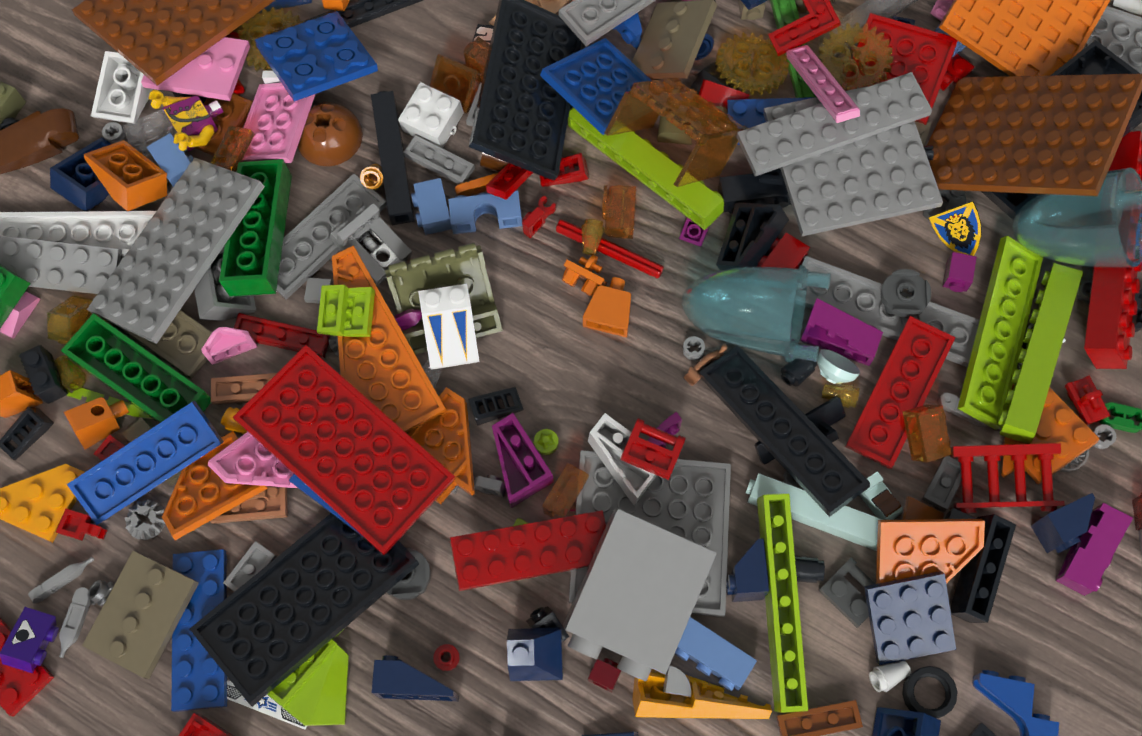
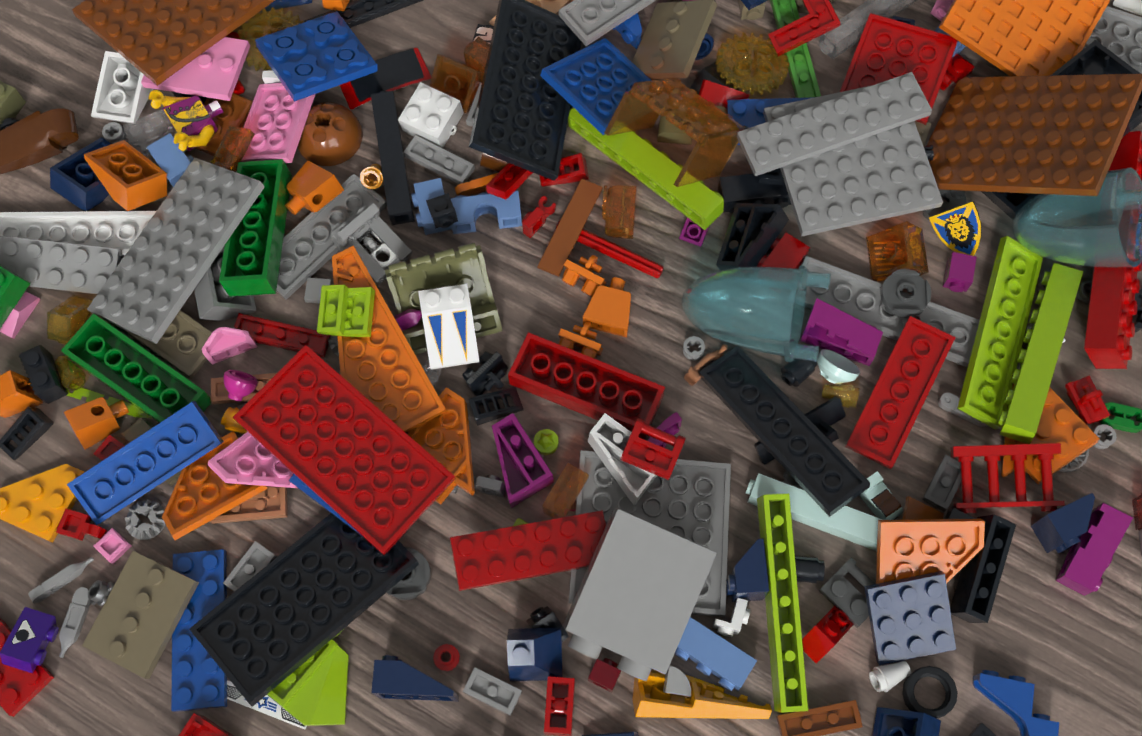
clear yellow cone [581,219,605,255] -> none
bright pink tile [786,45,860,123] -> none
clear yellow gear [817,22,893,91] -> none
clear orange brick [903,404,952,462] -> none
none -> bright pink tile [94,528,132,564]
none -> dark pink brick [223,370,259,401]
none -> orange torso [285,161,344,215]
none -> black sticker [340,48,432,110]
none -> black bracket [426,193,458,229]
none -> black hips [462,351,508,396]
none -> light grey plate [463,667,522,716]
none -> red brick [508,332,665,439]
none -> dark orange piece [537,179,603,277]
none -> red brick [544,676,575,736]
none -> orange hips [558,322,603,359]
none -> white bracket [713,598,751,637]
none -> red slope [802,605,854,664]
none -> clear orange slope [866,221,929,282]

